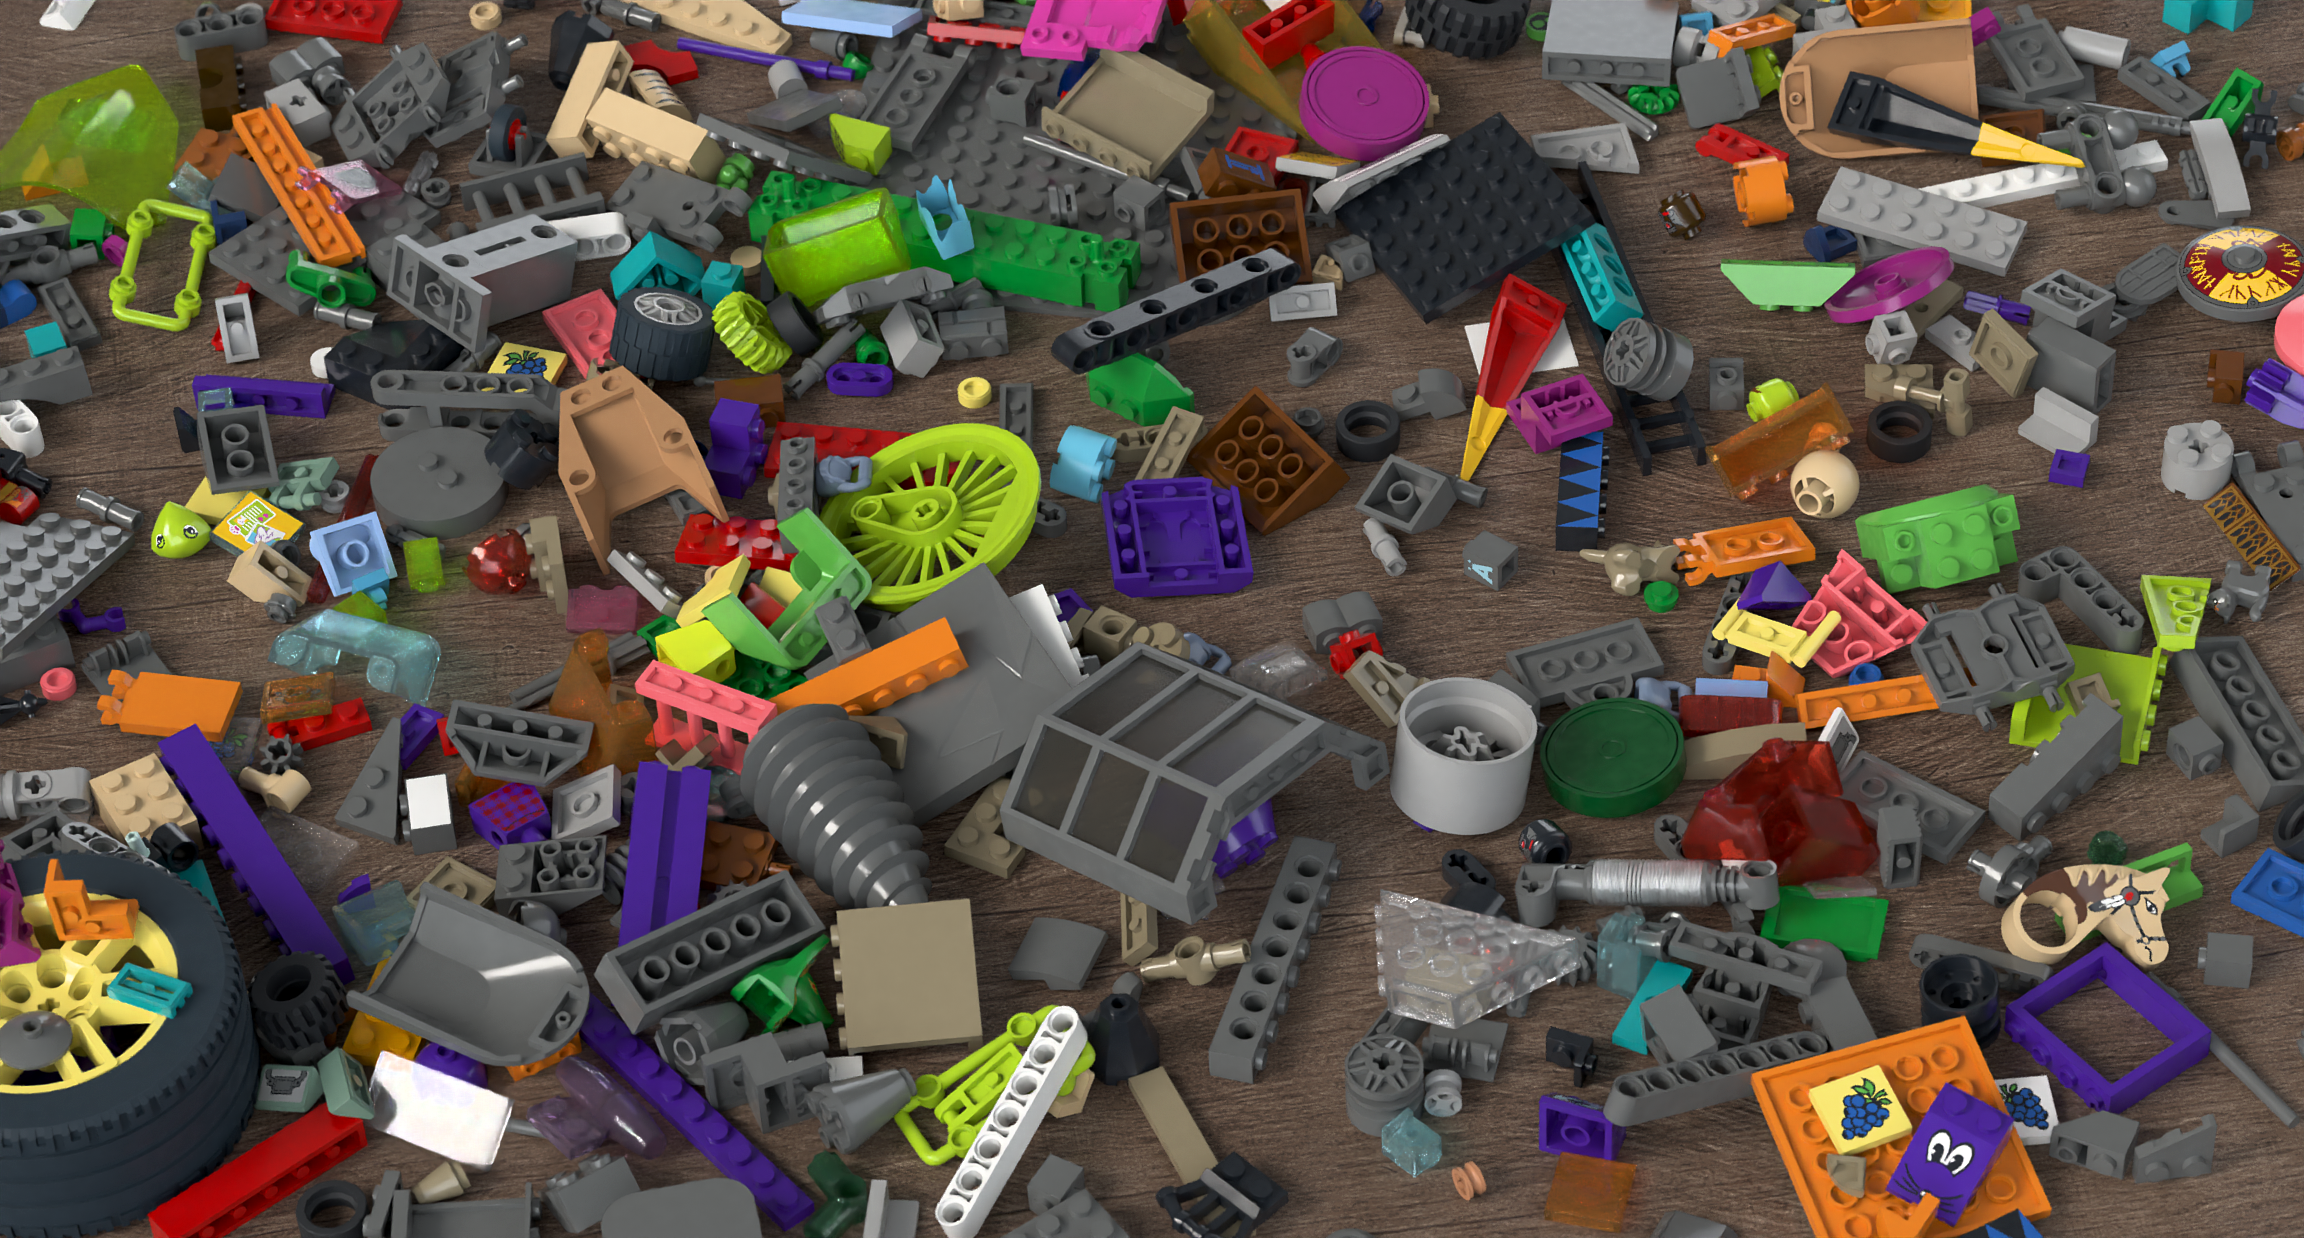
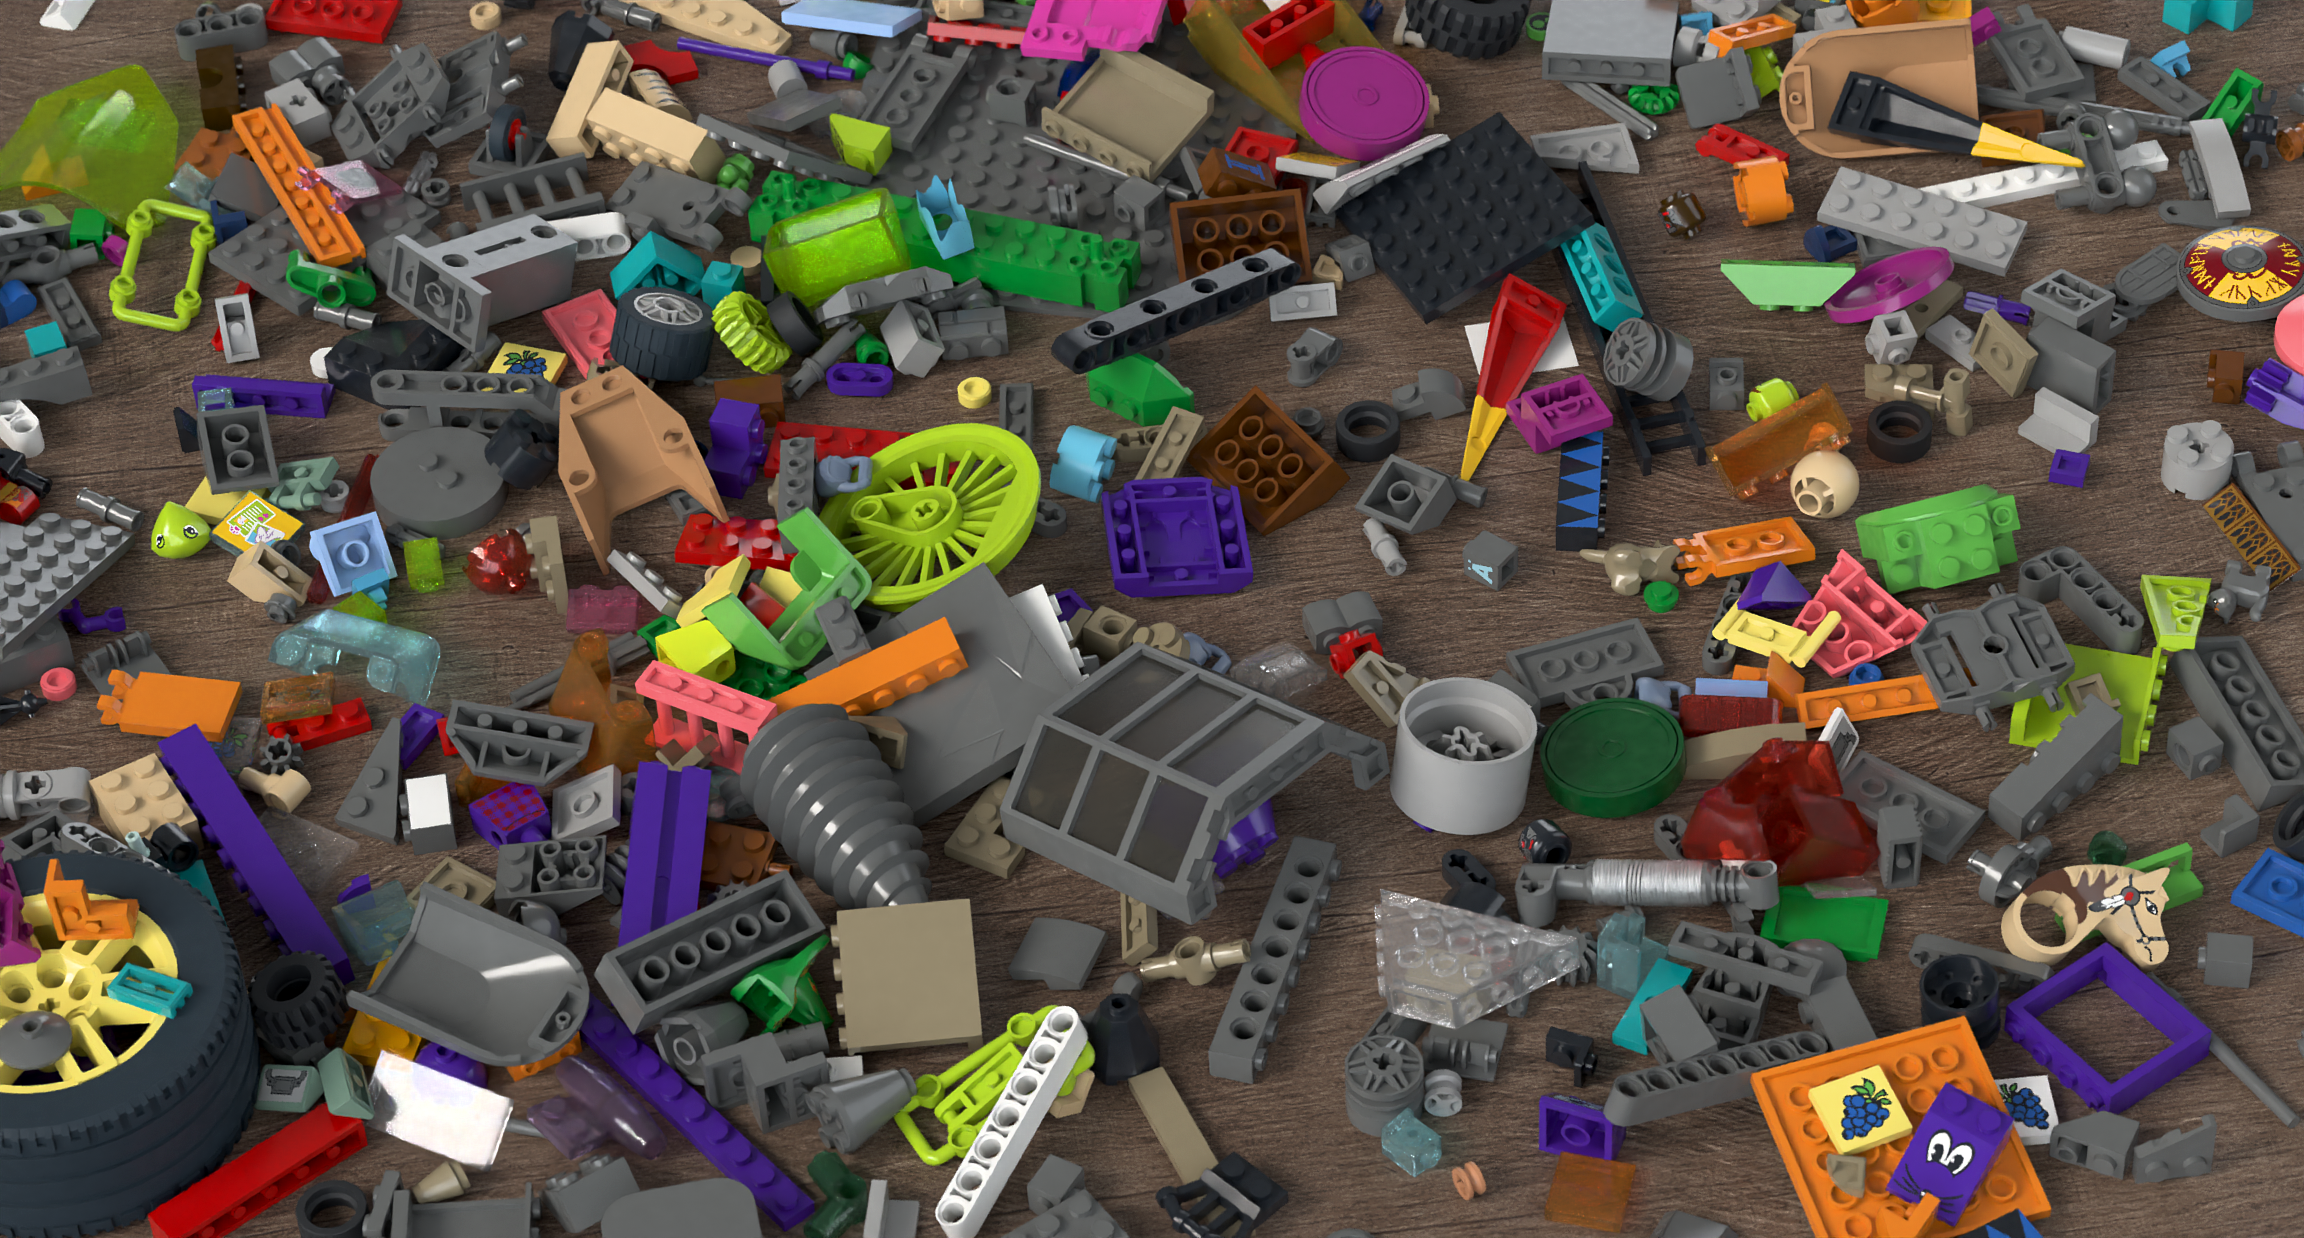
dark grey connector [1627,911,1690,963] -> none

